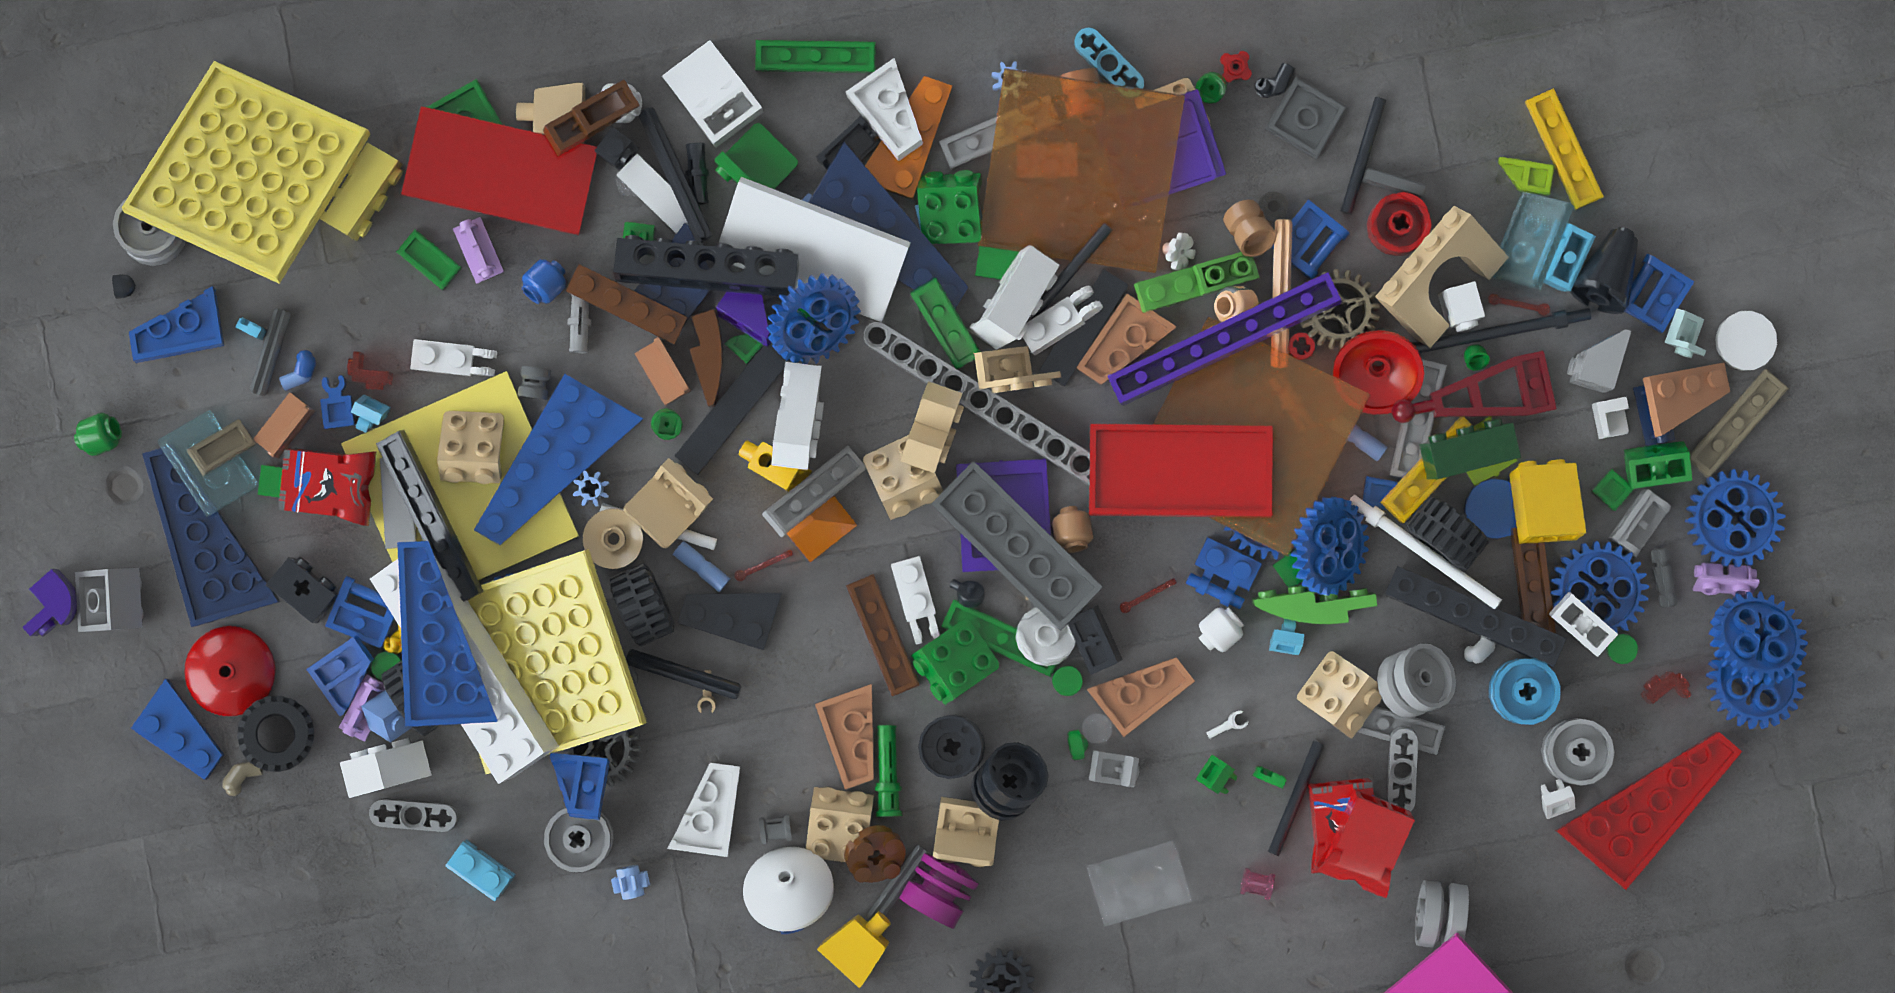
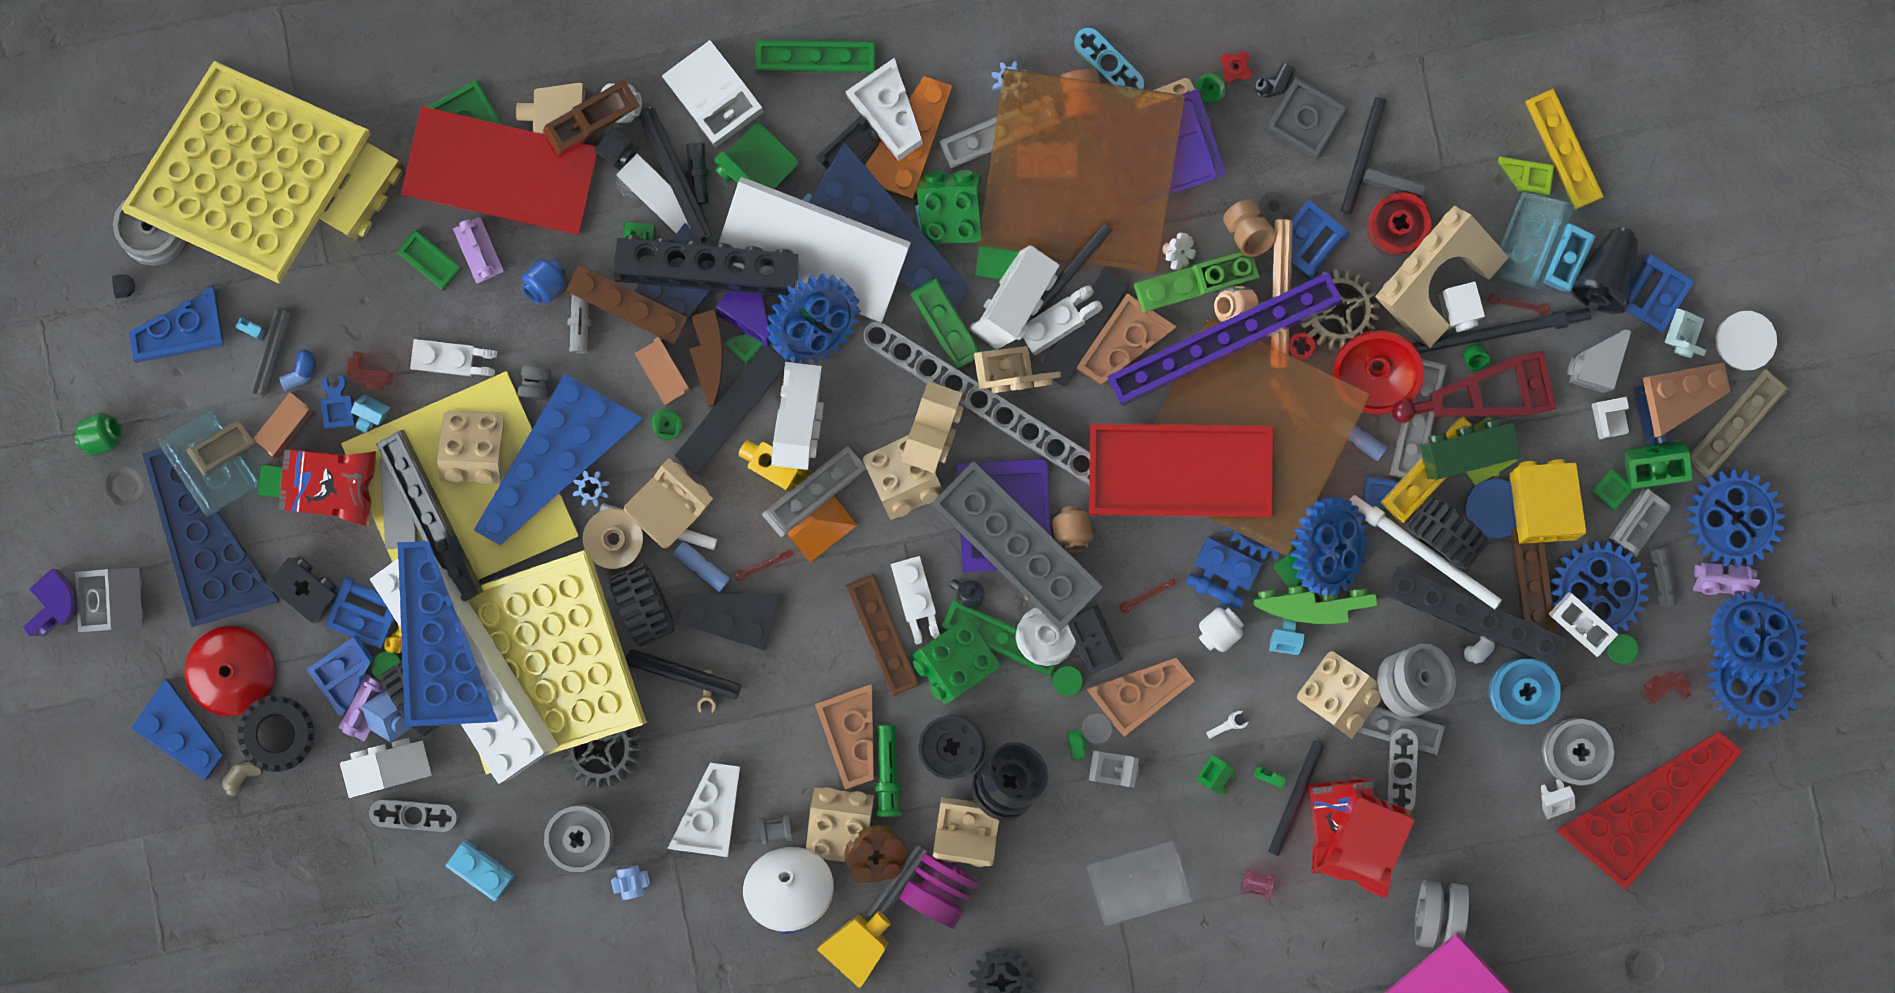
blue wing [550,753,610,820] -> none

